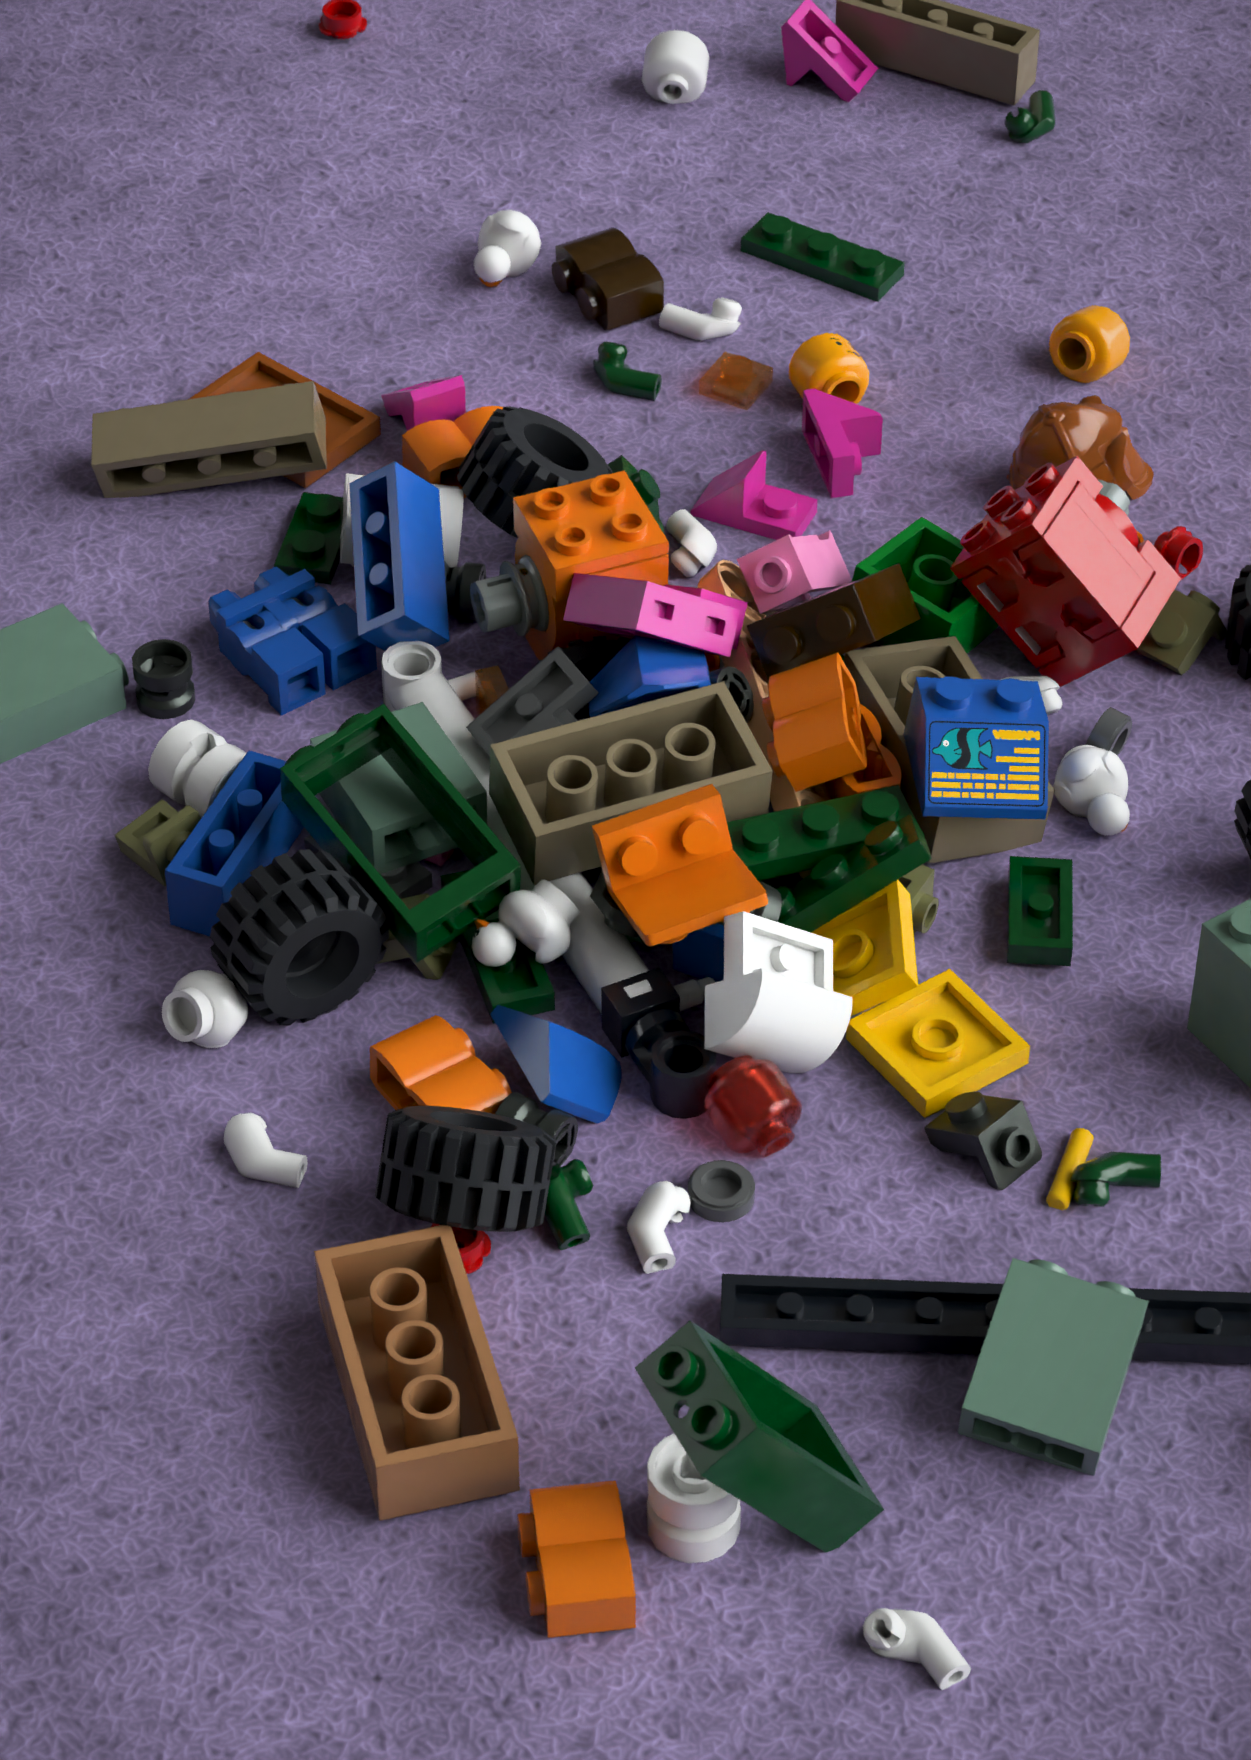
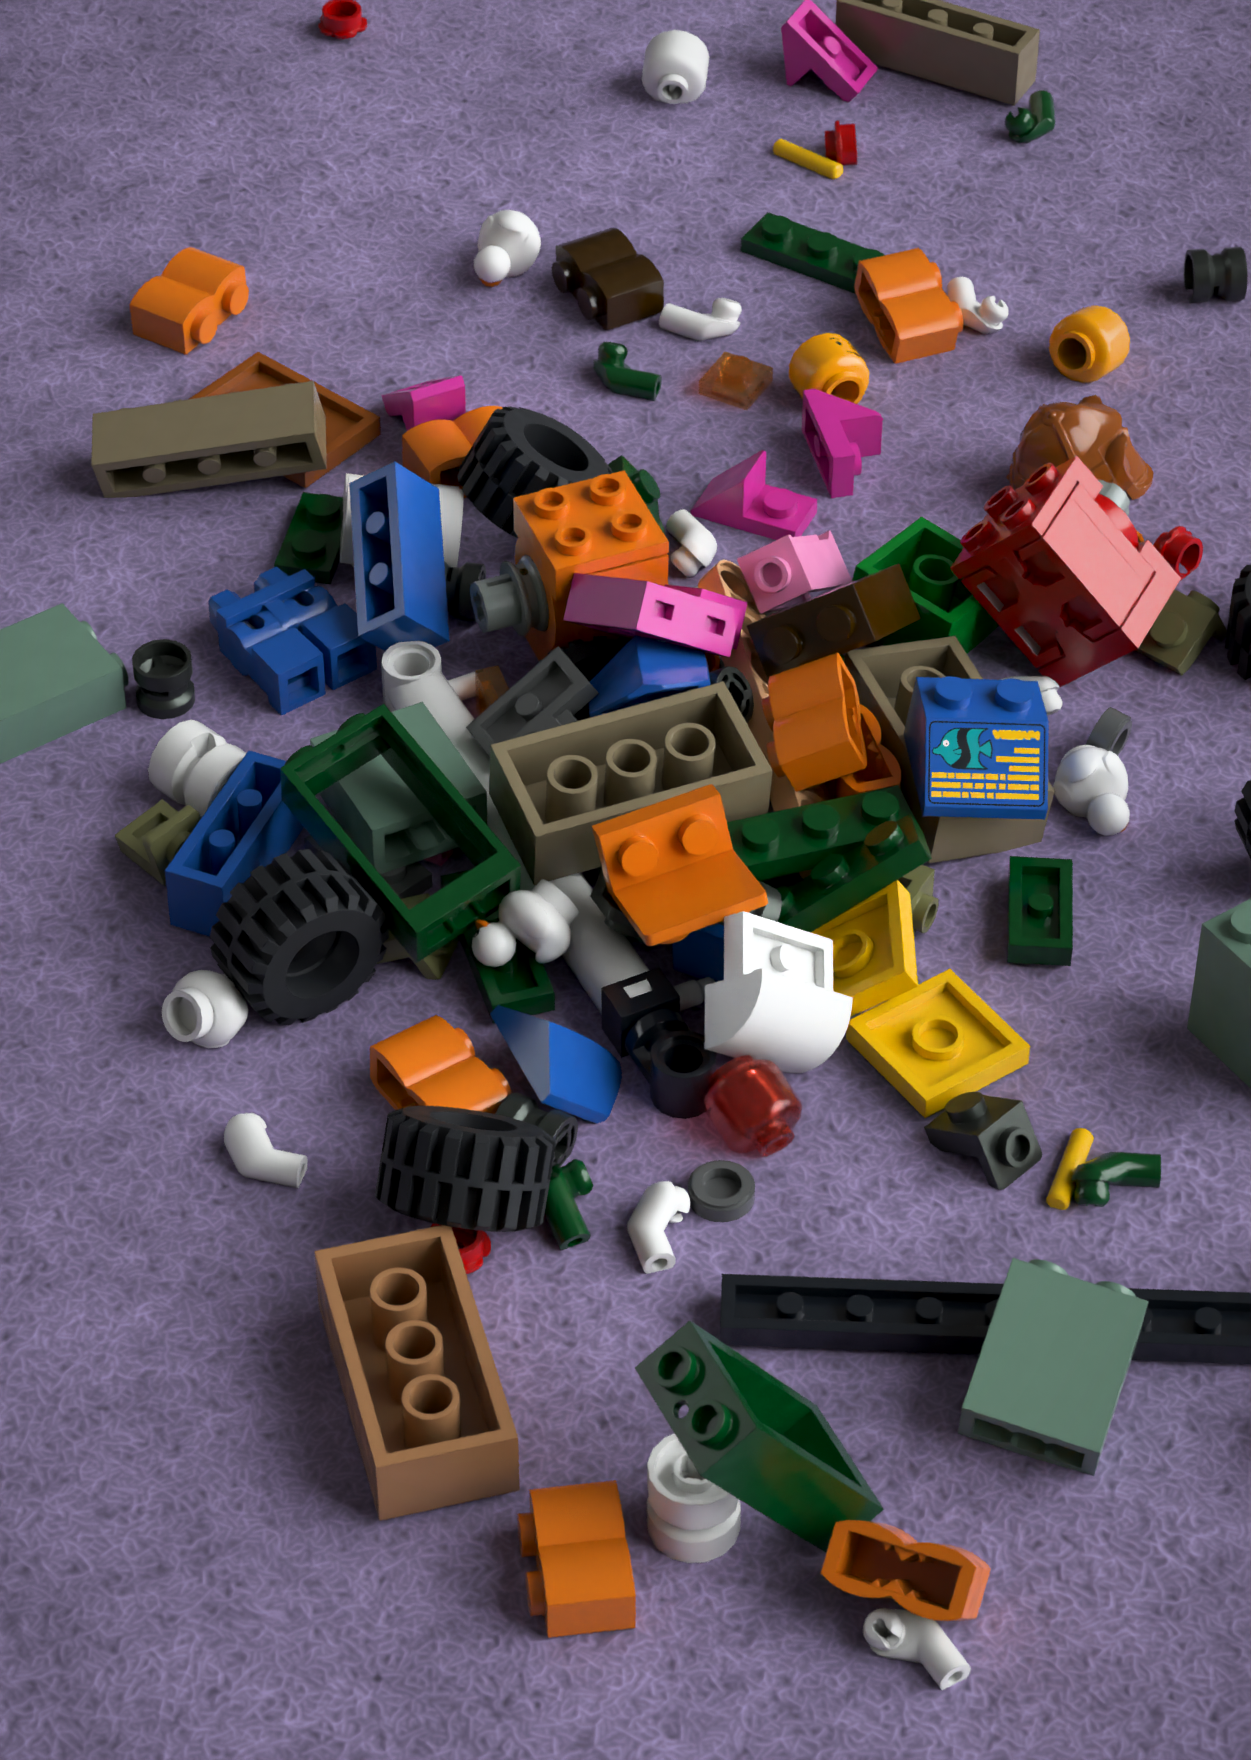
none -> orange brick [129,247,249,355]
none -> yellow piece [773,139,843,179]
none -> orange brick [821,1520,991,1621]
none -> red plate [825,120,858,165]
none -> orange brick [854,248,963,364]
none -> white arm [947,277,1008,334]
none -> pearl dark grey wheel [1184,247,1248,303]

